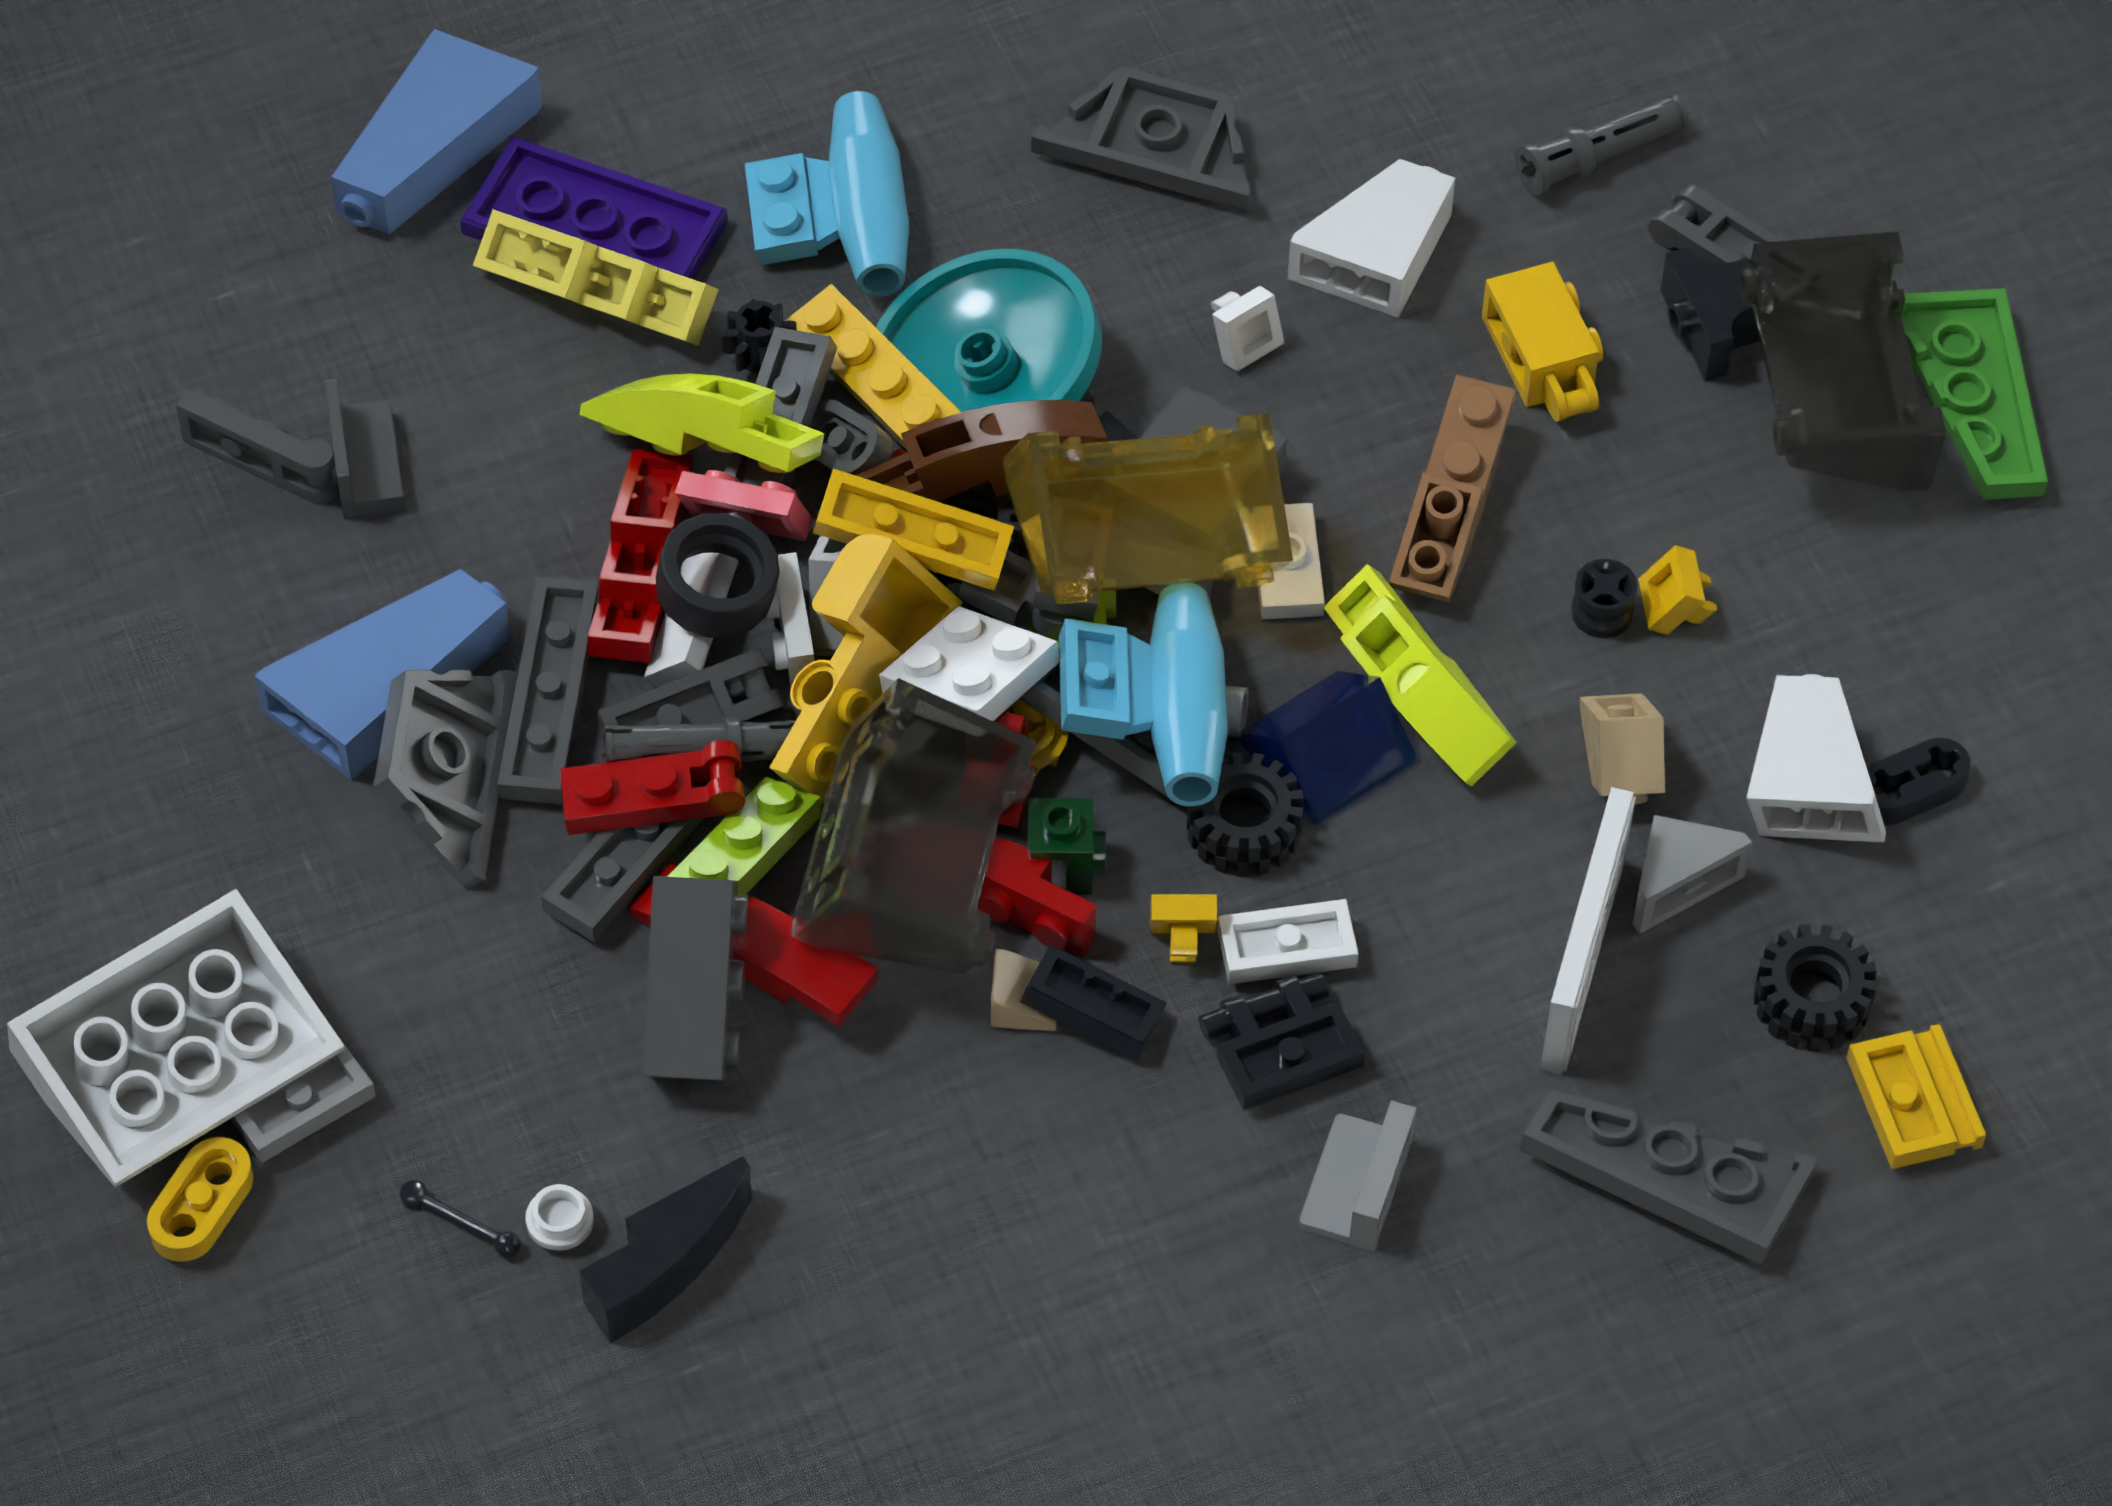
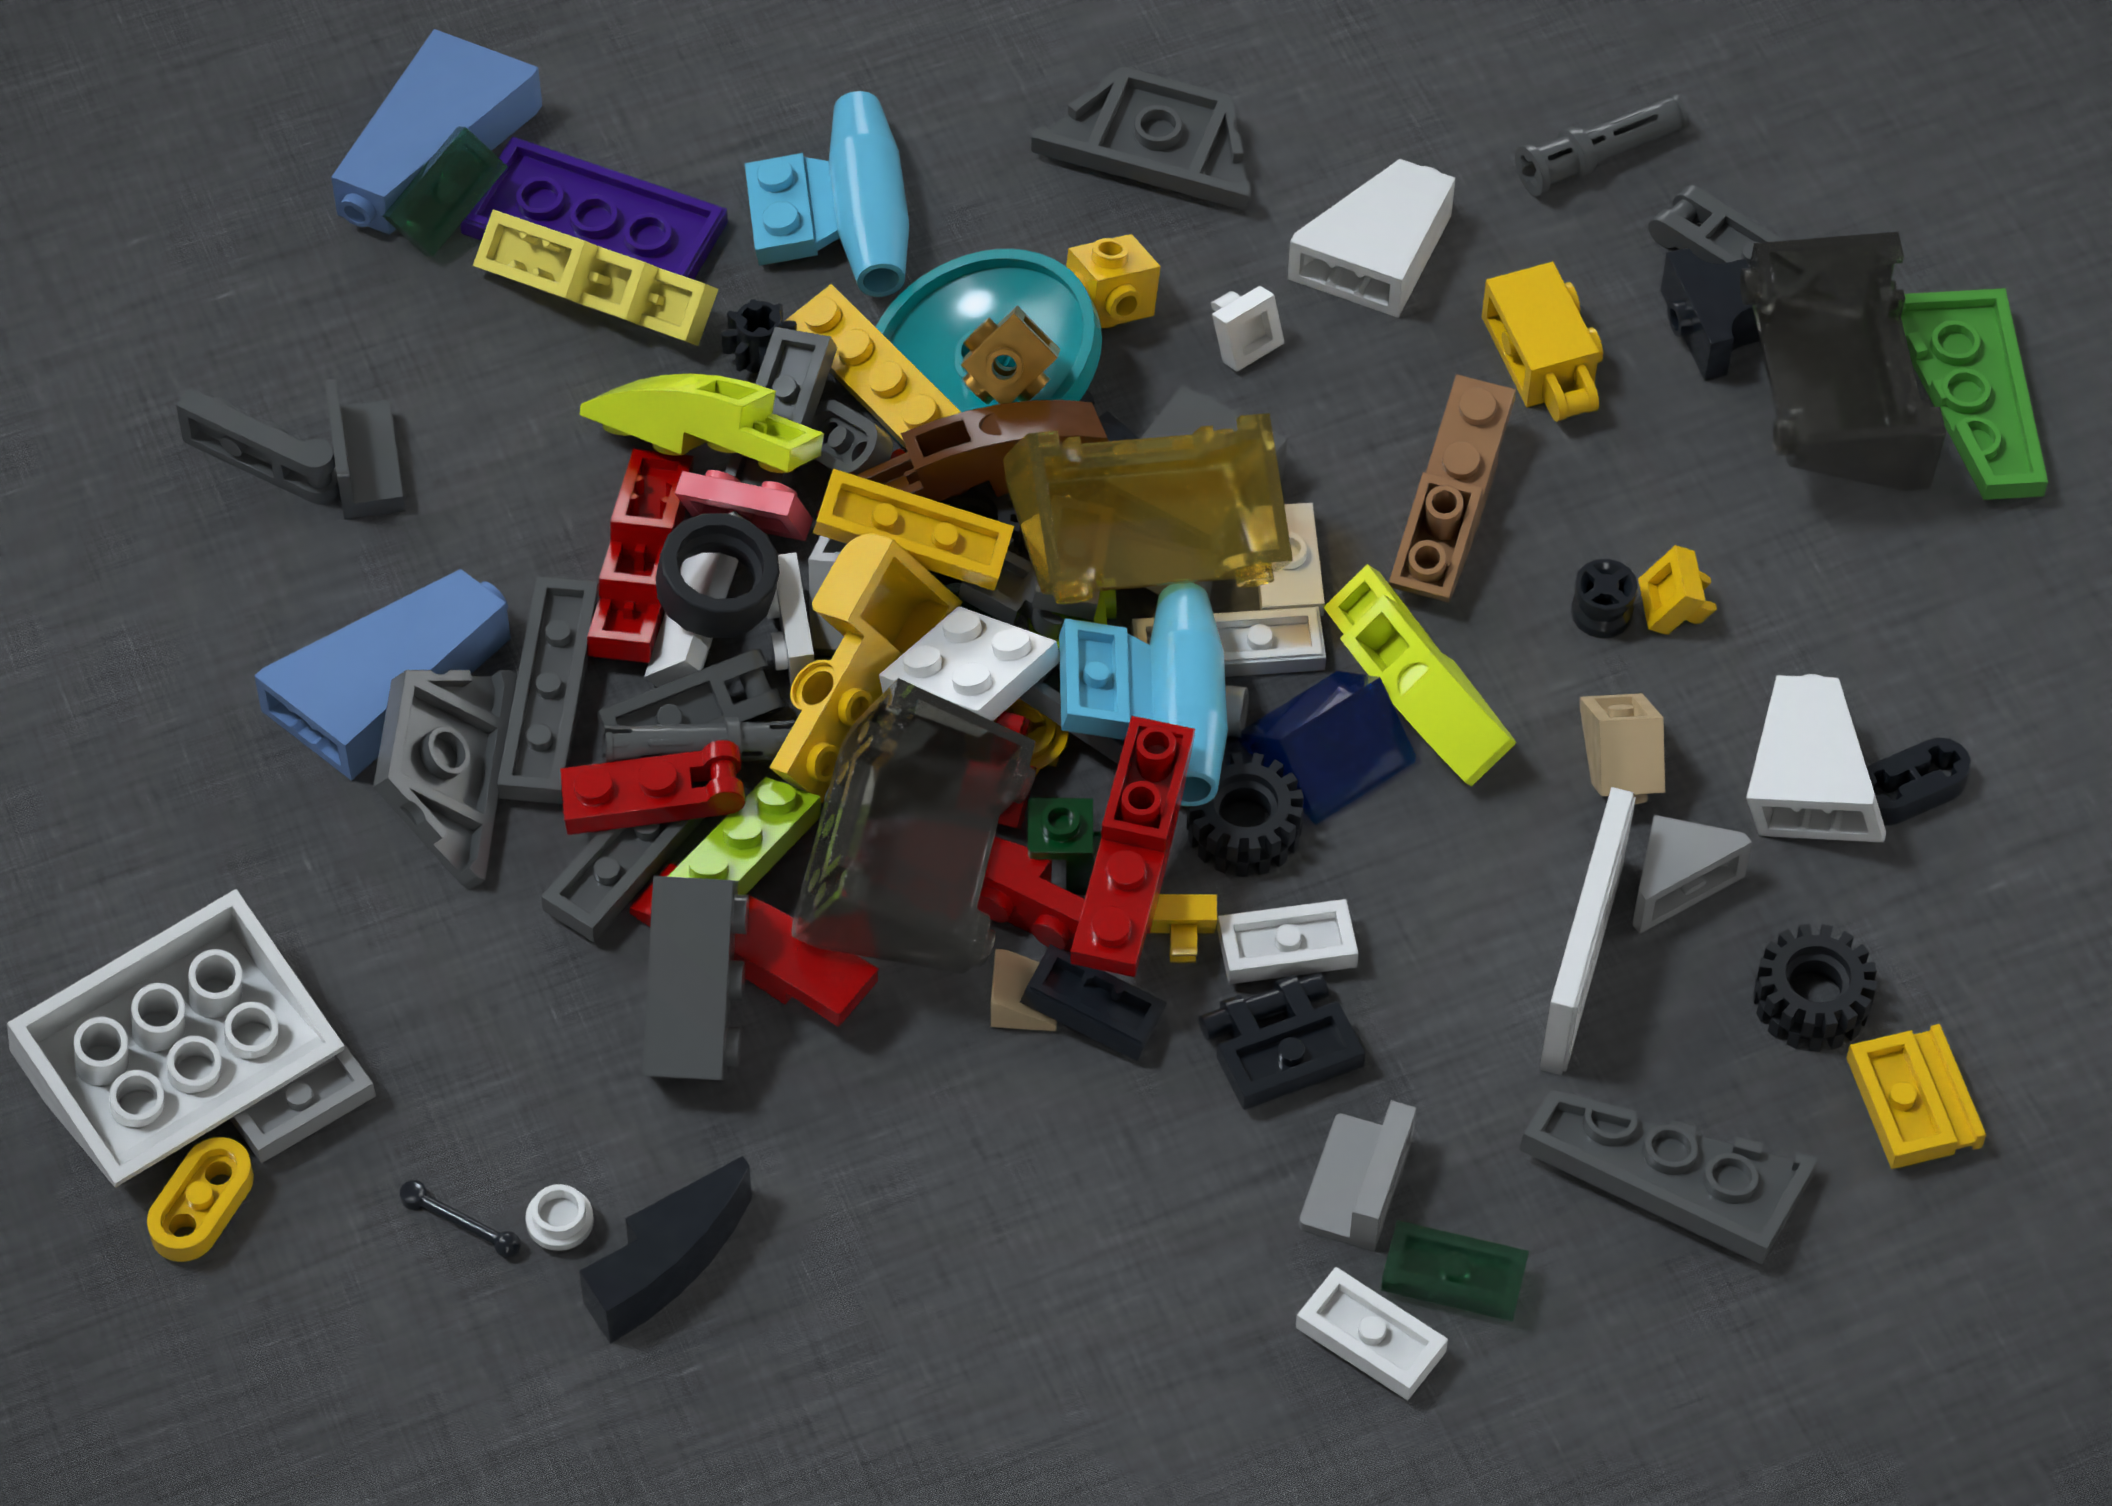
none -> clear green plate [382,126,508,257]
none -> pearl gold brick [961,305,1060,405]
none -> yellow brick [1066,234,1161,328]
none -> red slope [1071,716,1195,977]
none -> white tile [1131,606,1326,677]
none -> white plate [1296,1267,1448,1401]
none -> clear green plate [1380,1220,1529,1322]

